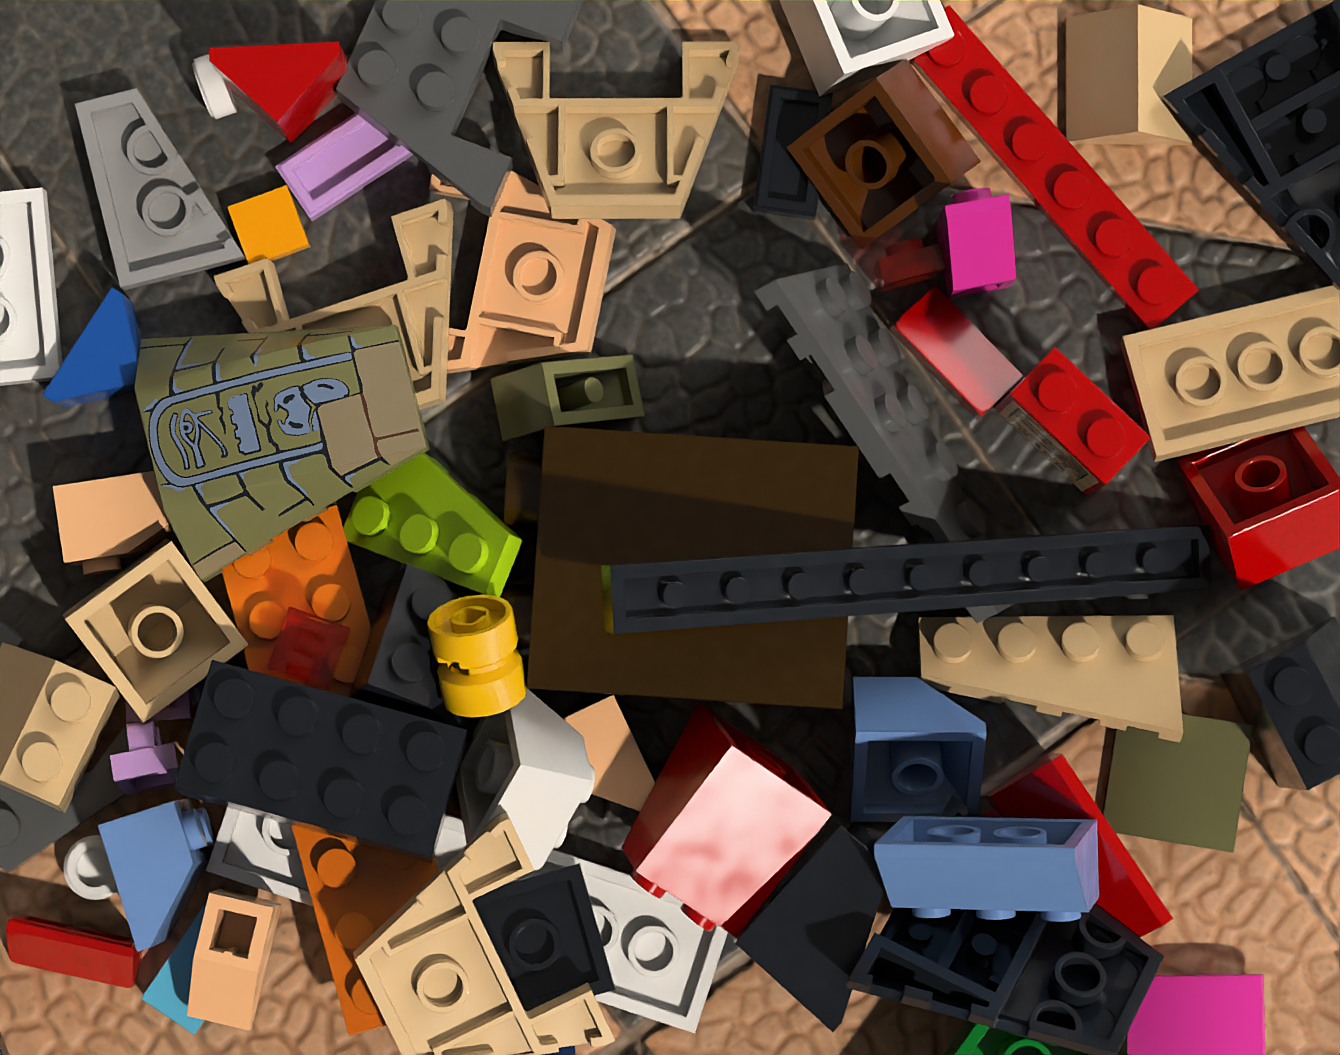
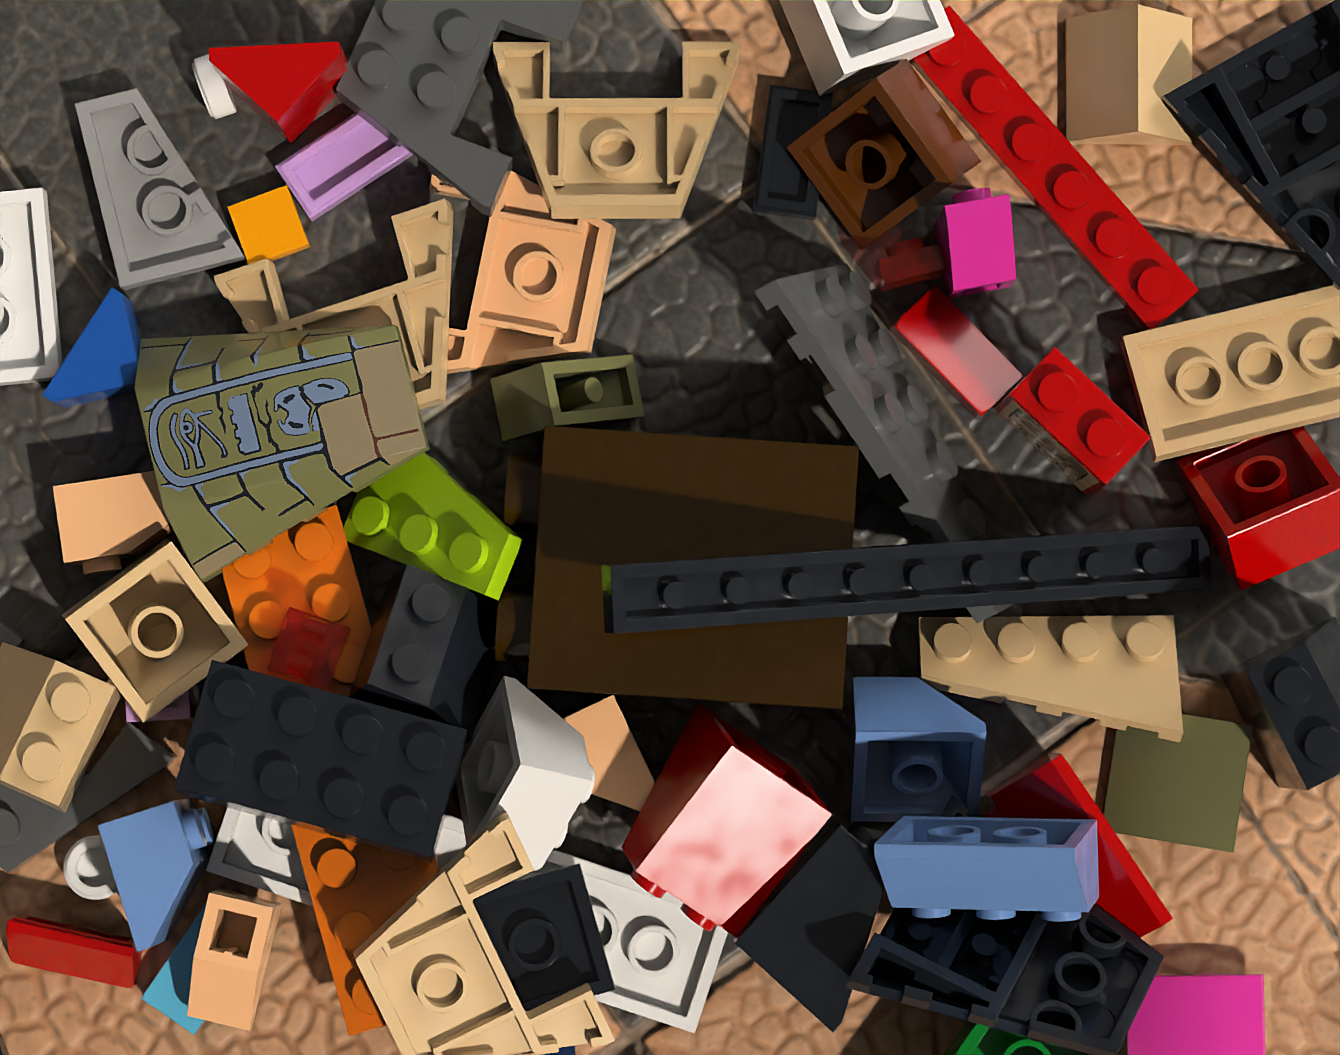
lavender tile [110,719,183,795] -> none
yellow wheel [427,595,527,718] -> none

